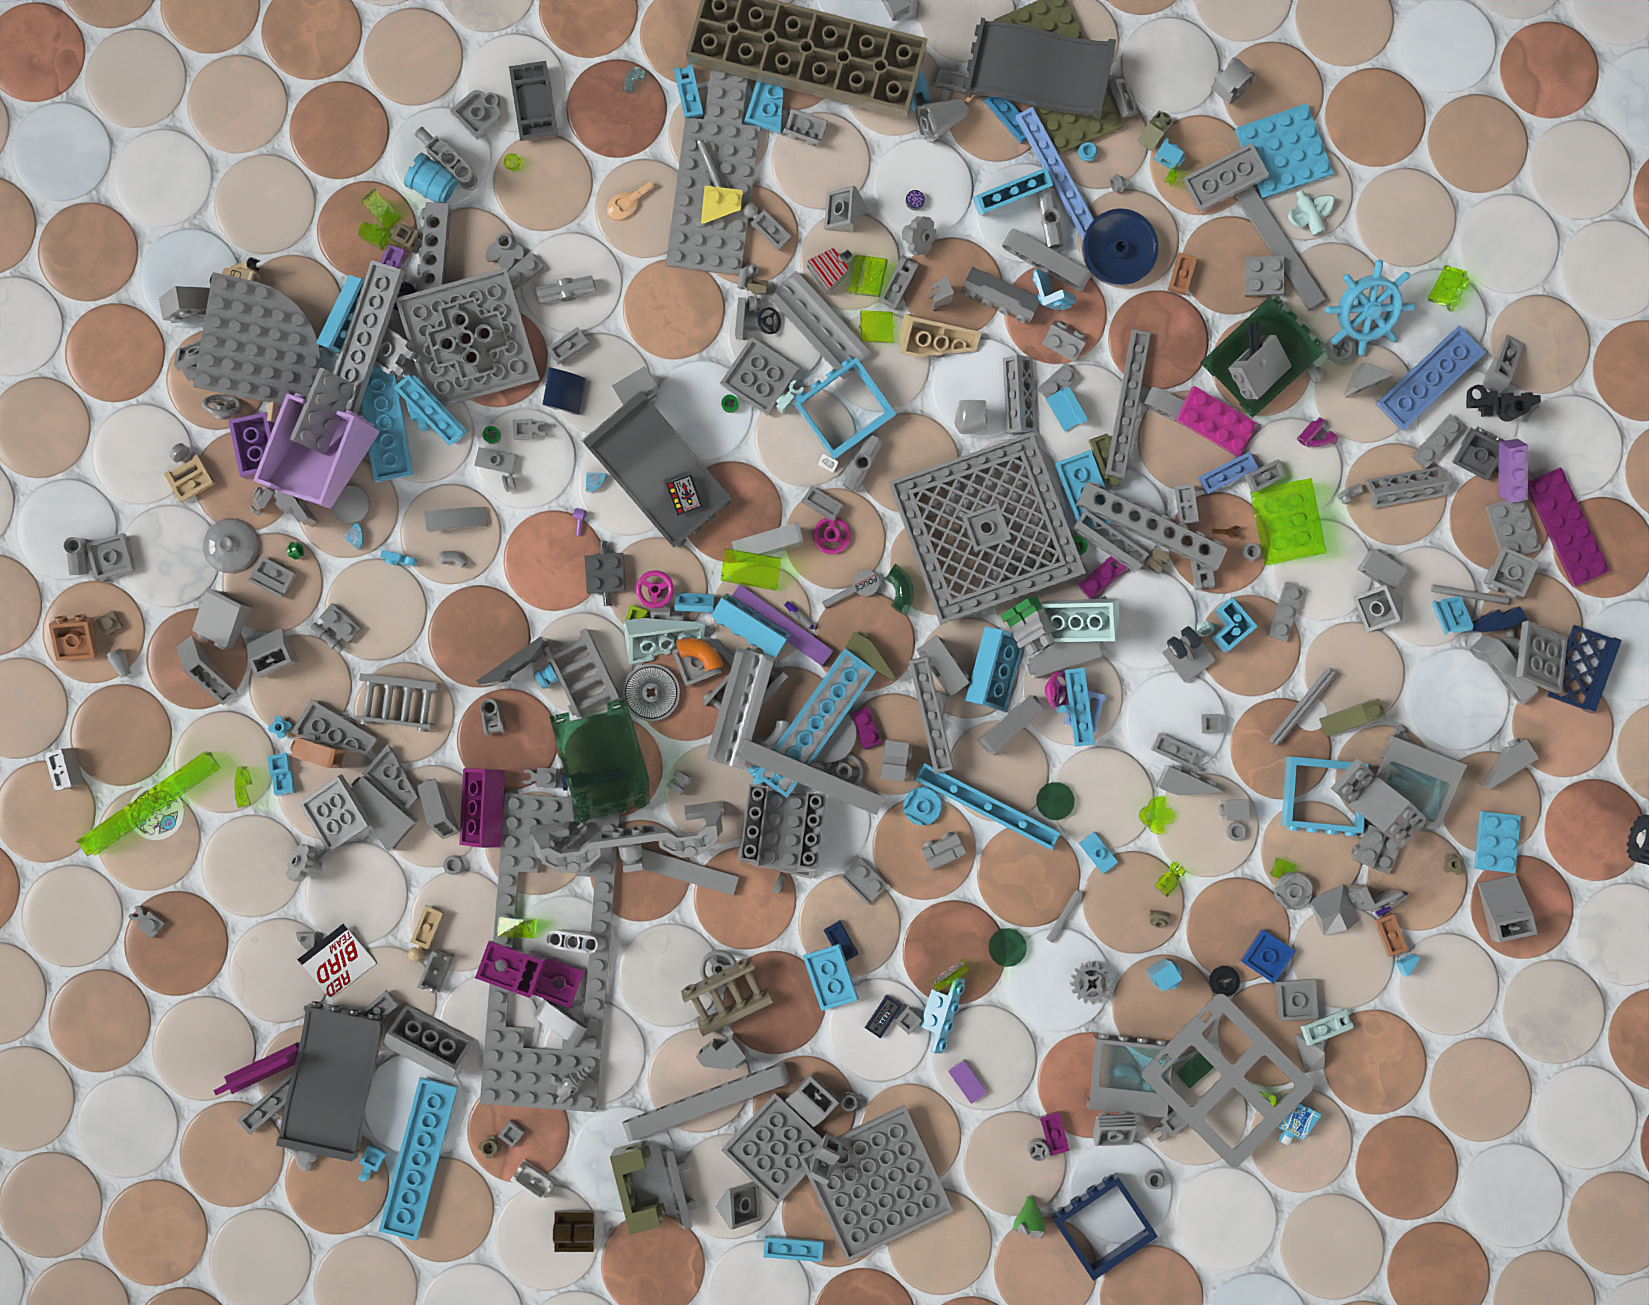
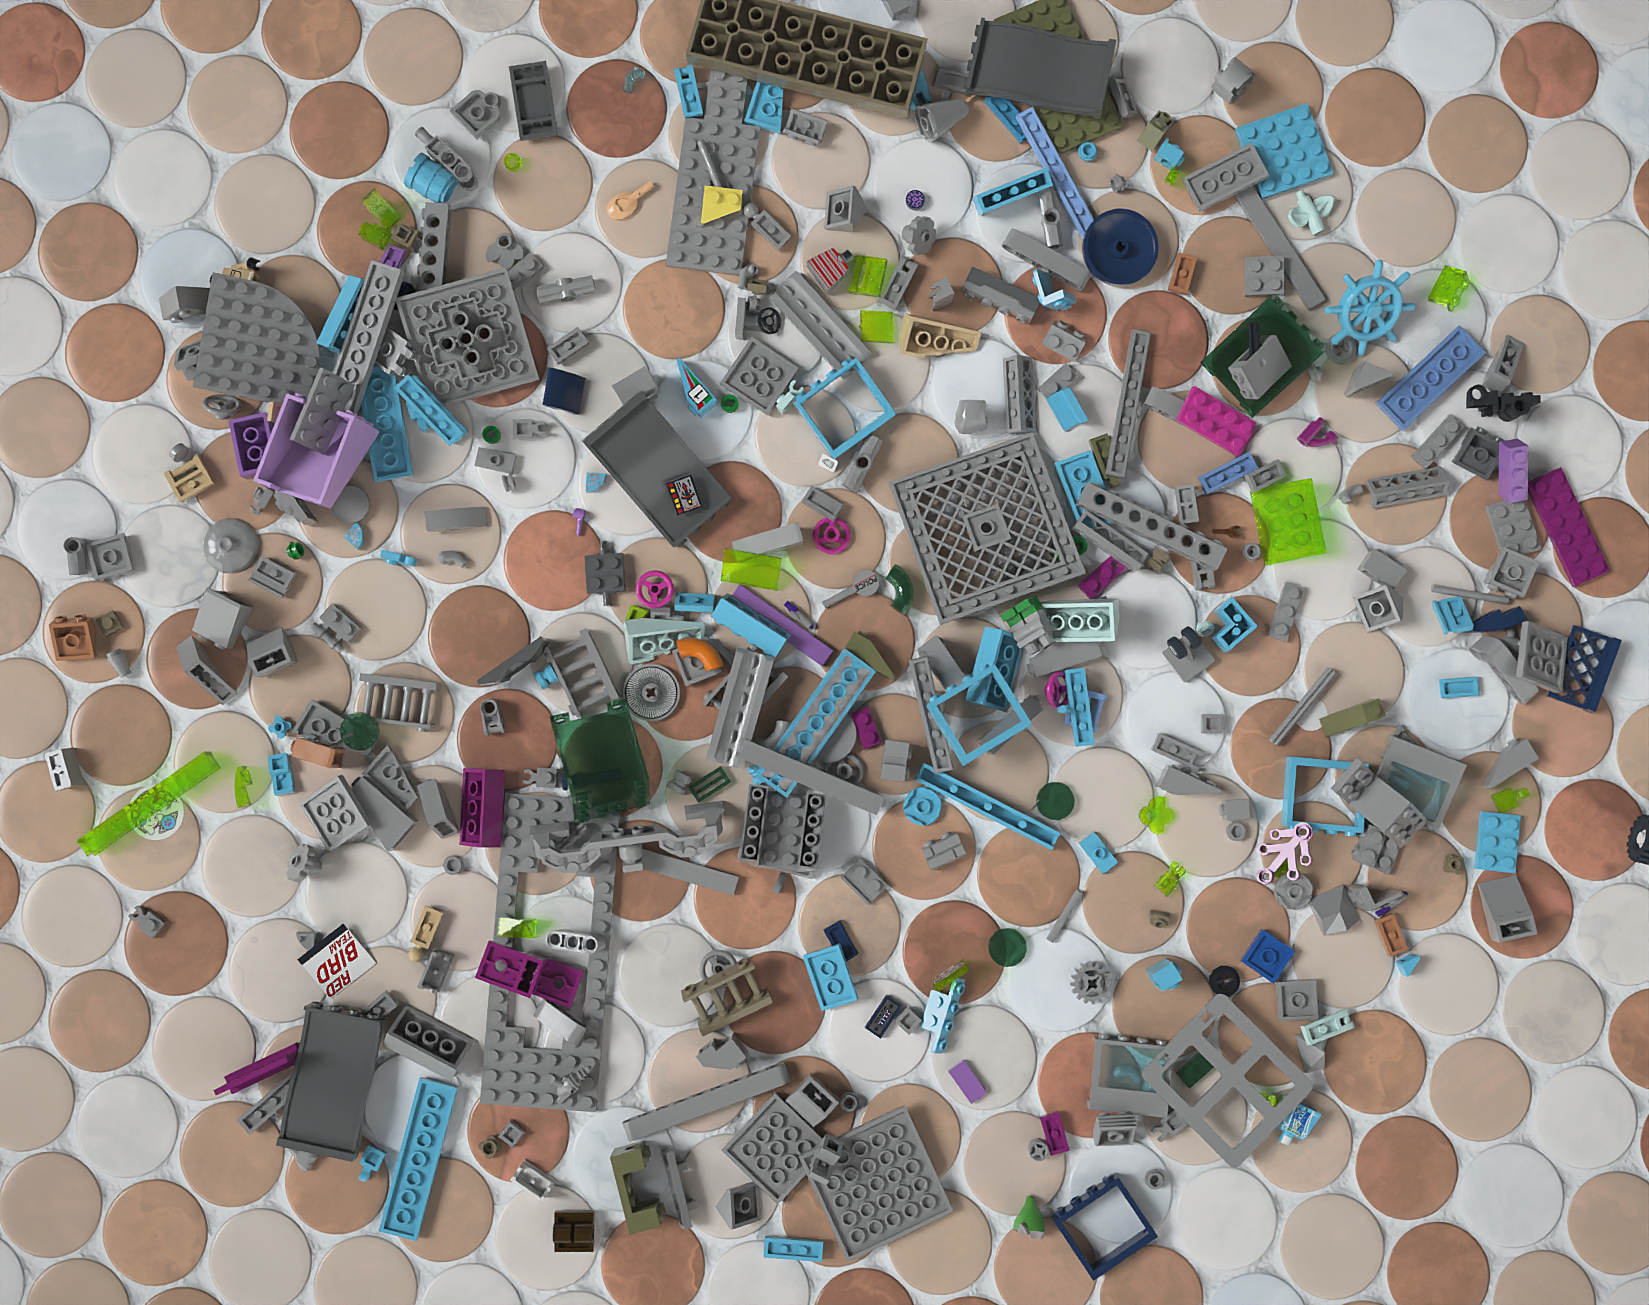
none -> clear green tile [340,712,380,751]
none -> slope [677,357,718,418]
none -> clear green tile [689,766,731,803]
none -> medium azure window [926,664,1032,766]
none -> plant [1257,822,1313,884]
none -> medium azure tile [1439,676,1480,698]
none -> clear neon green plate [1490,788,1530,813]

